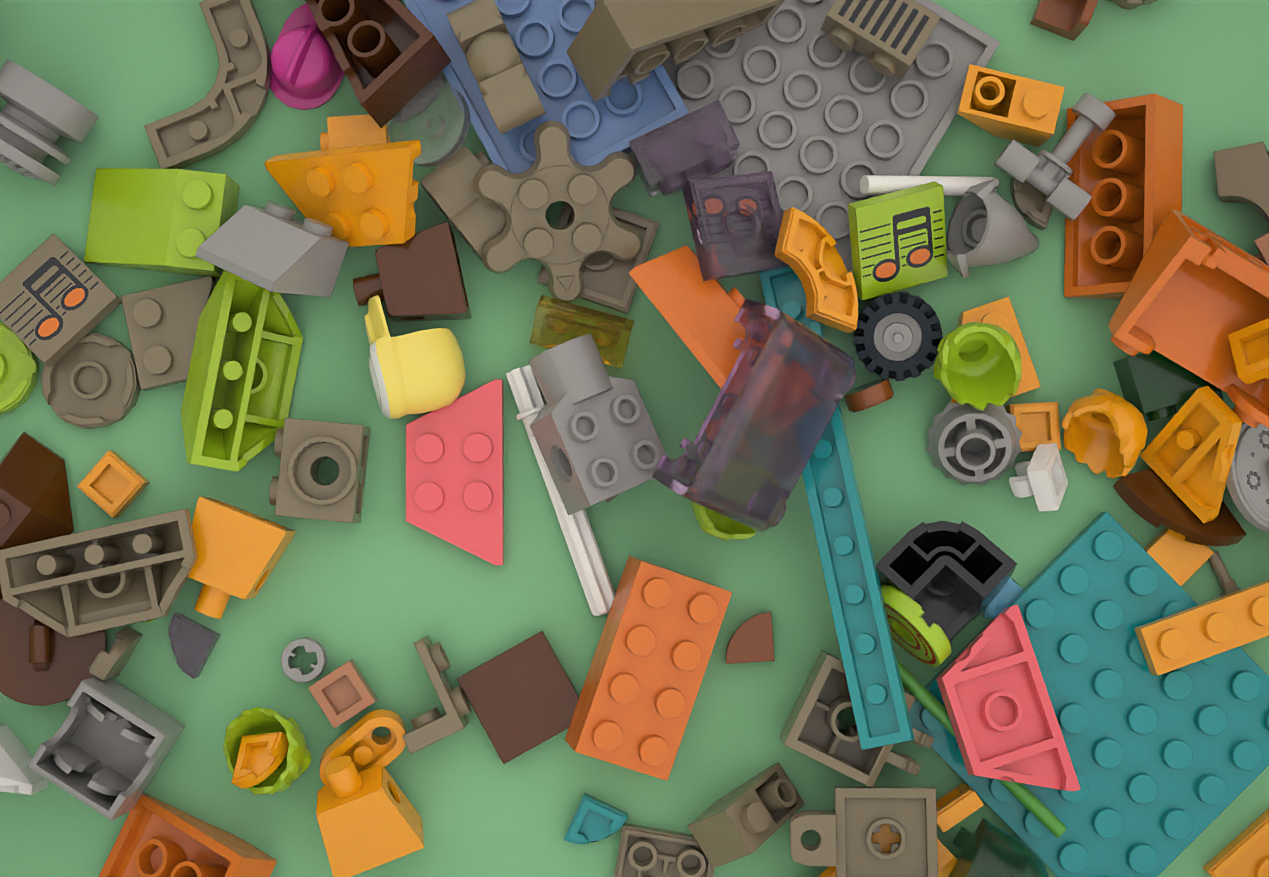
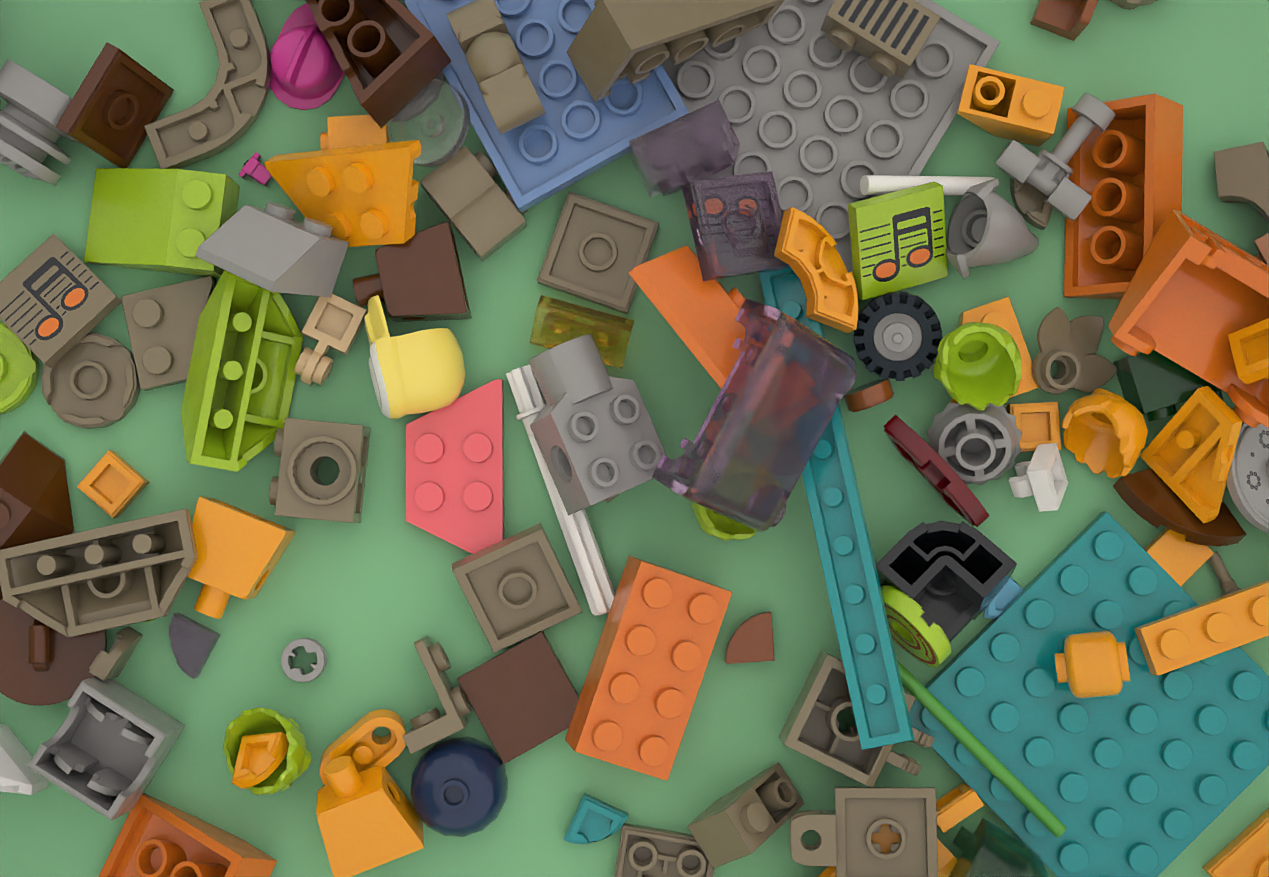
nougat plate [308,660,378,729] -> none
dark tan plate [473,120,643,303] -> none
coral wing [936,604,1081,792] -> none
none -> reddish brown tile [56,42,174,168]
none -> dark pink piece [238,152,272,186]
none -> tan plate [294,294,368,386]
none -> dark blue cylinder [410,737,508,837]
none -> dark tan plate [452,523,582,653]
none -> dark red tile [883,415,989,527]
none -> dark tan plate [1032,307,1117,394]
none -> light orange head [1055,631,1131,698]

